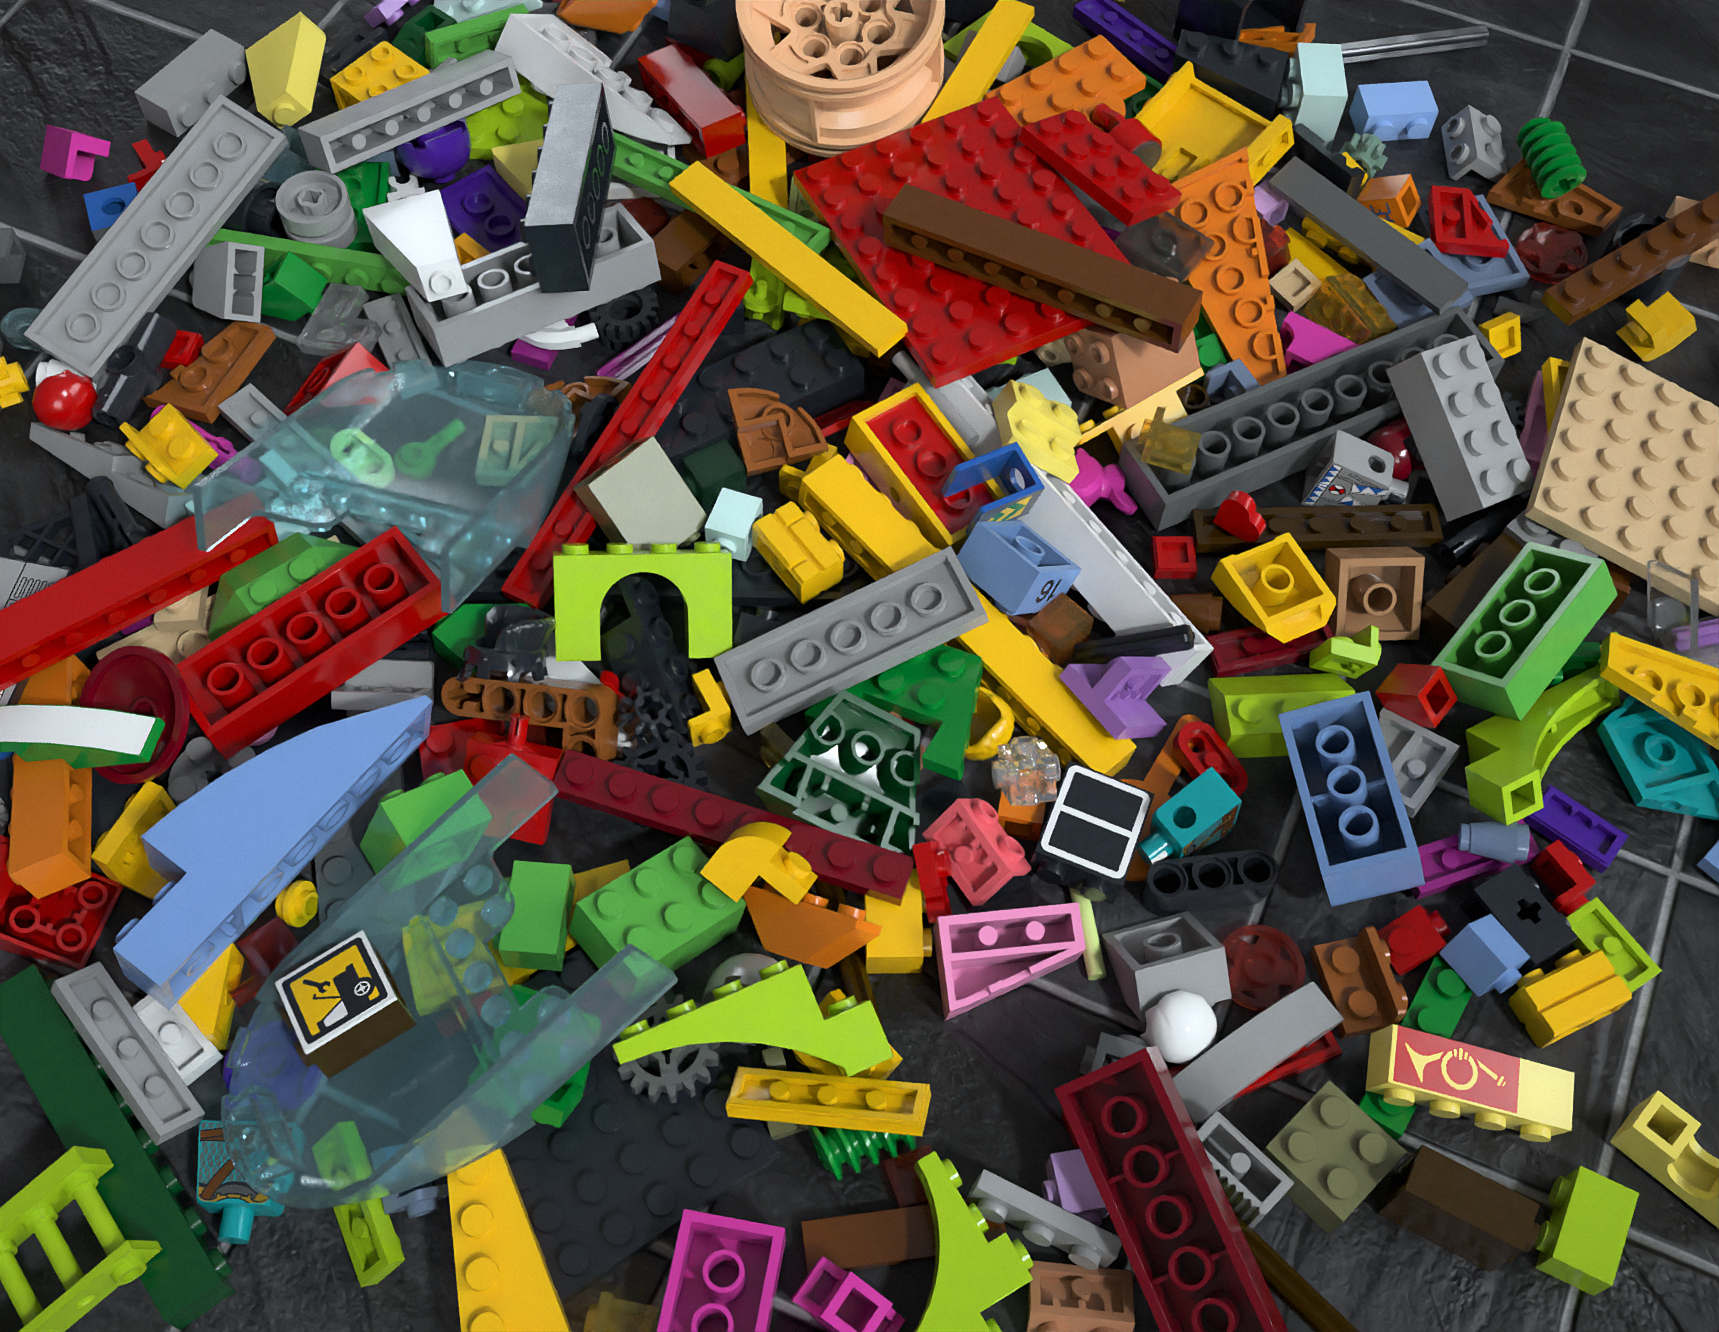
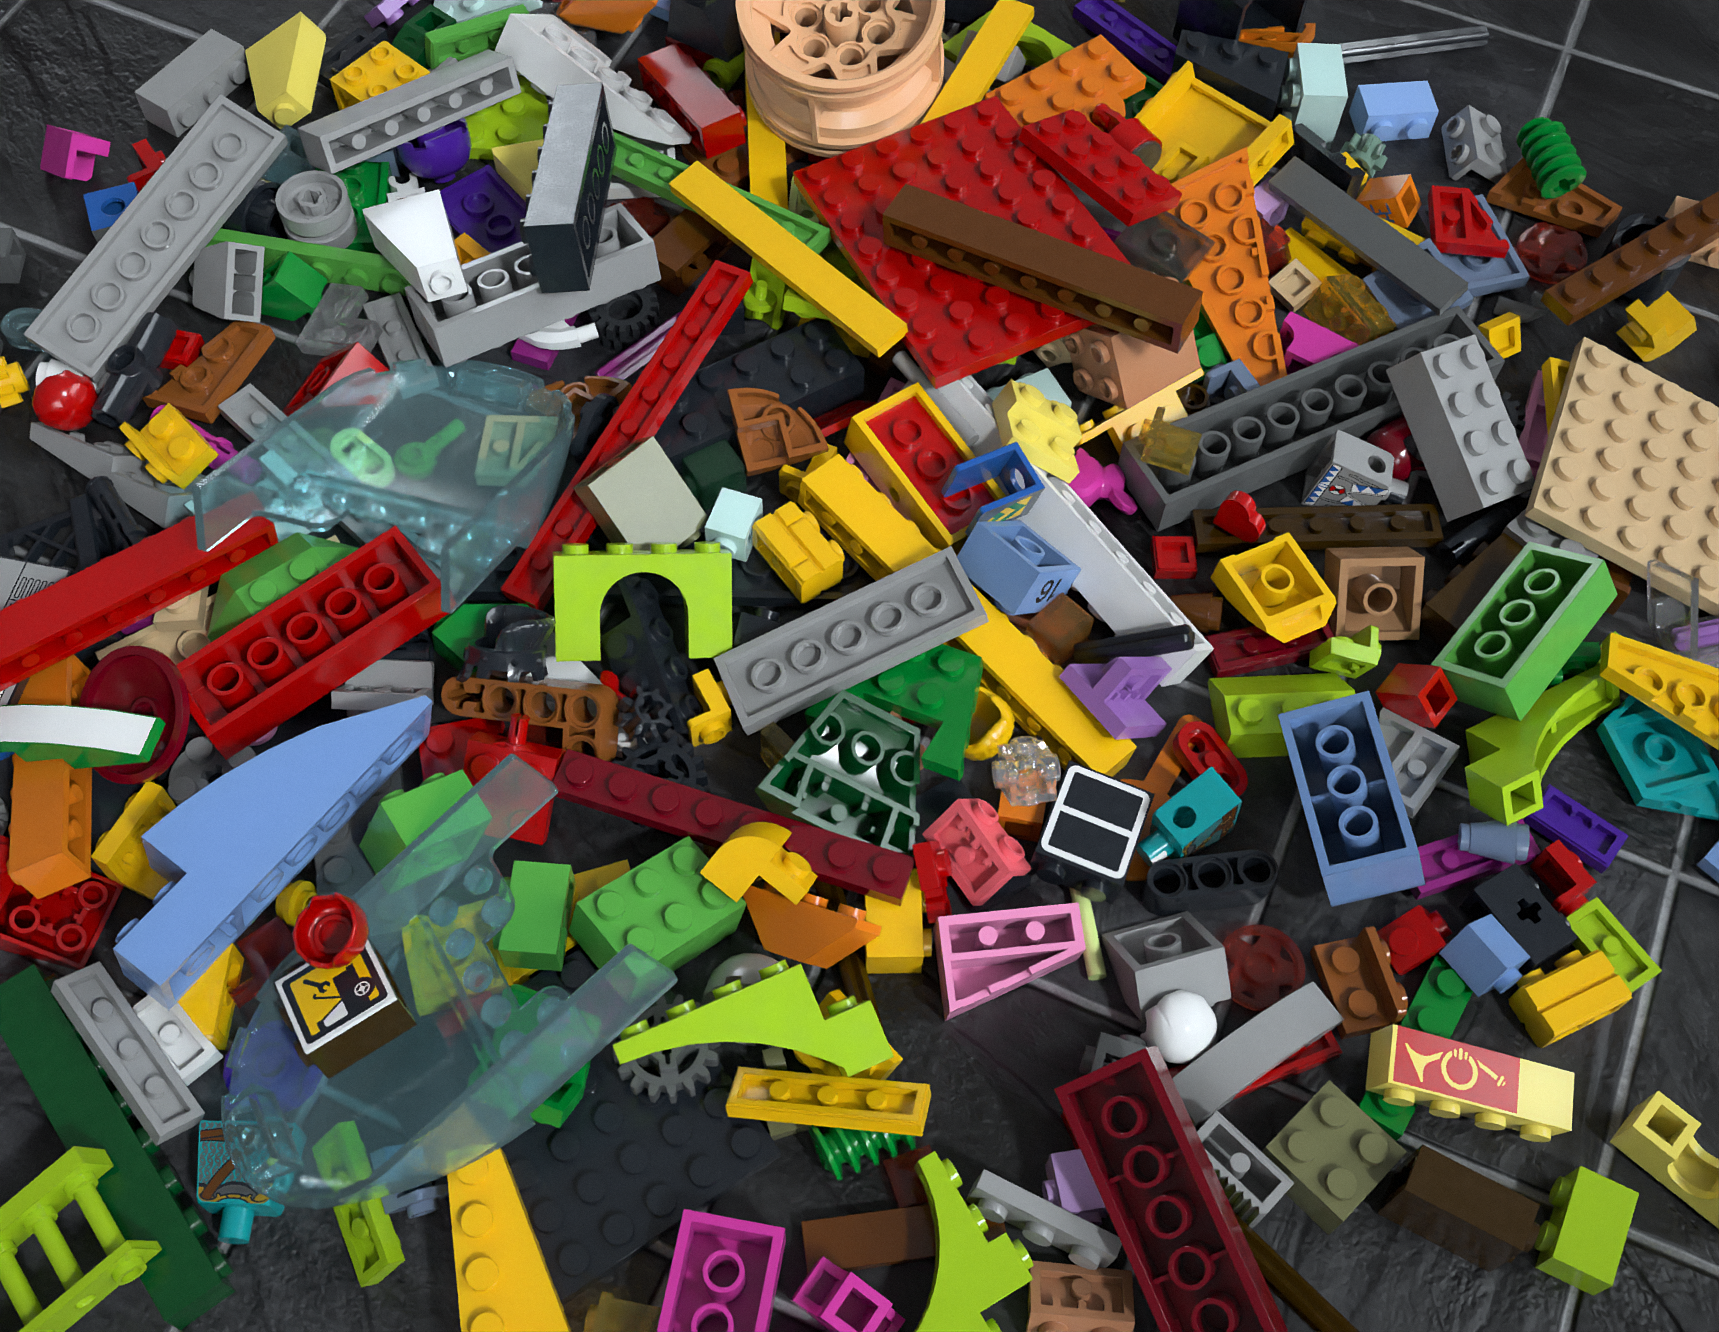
none -> red hair [292,892,370,969]

